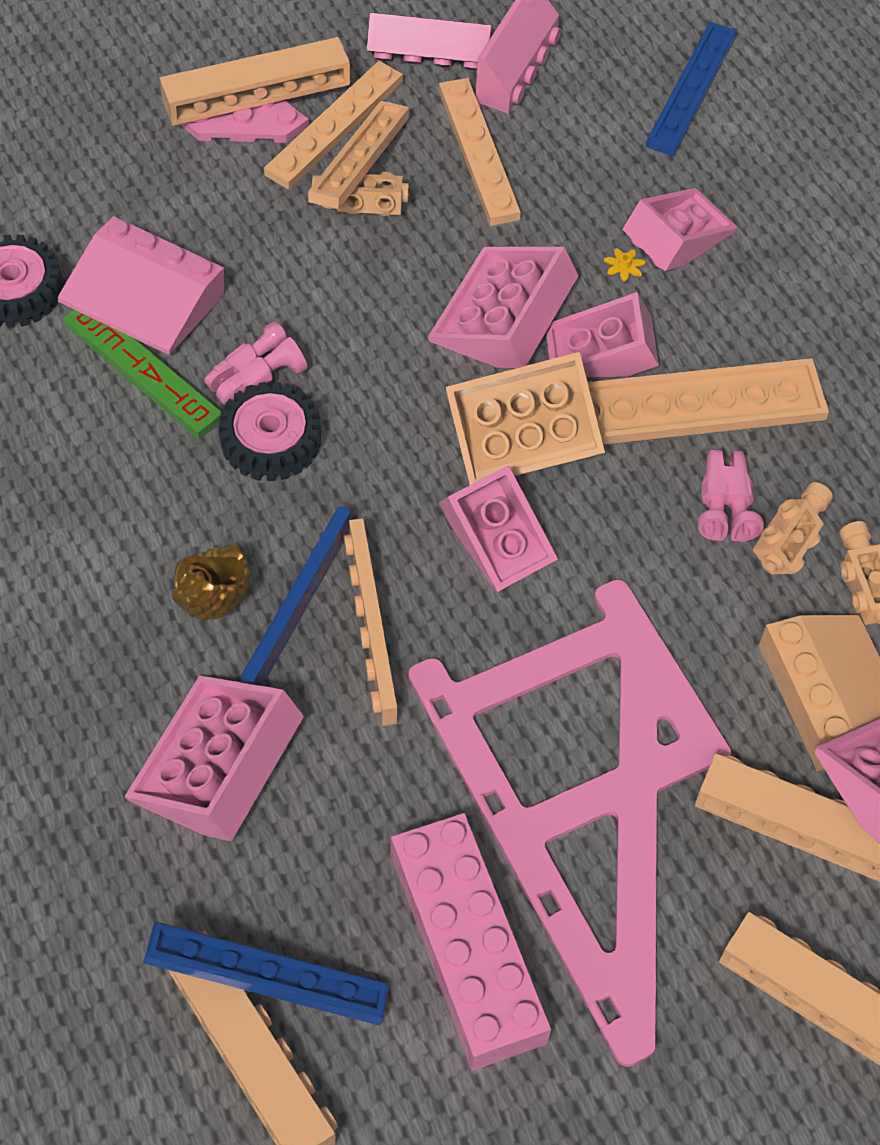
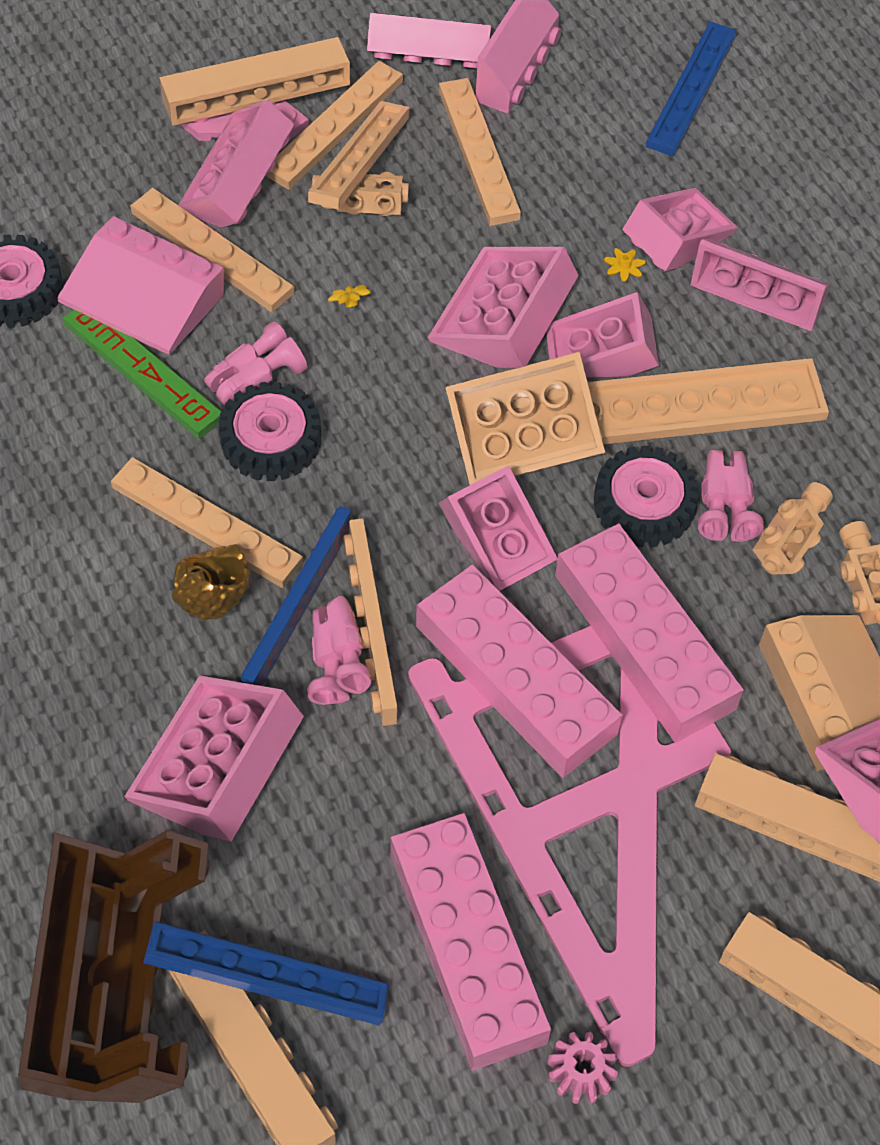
none -> reddish brown wedge [18,830,209,1103]
none -> light nougat plate [111,457,303,588]
none -> light nougat plate [130,188,294,313]
none -> bright pink slope [179,99,295,228]
none -> bright pink piece [307,596,371,705]
none -> yellow plant [328,285,370,307]
none -> bright pink brick [416,564,623,779]
none -> bright pink gear [548,1031,618,1104]
none -> bright pink brick [555,524,744,744]
none -> wheel [594,446,699,548]
none -> bright pink slope [690,238,831,331]

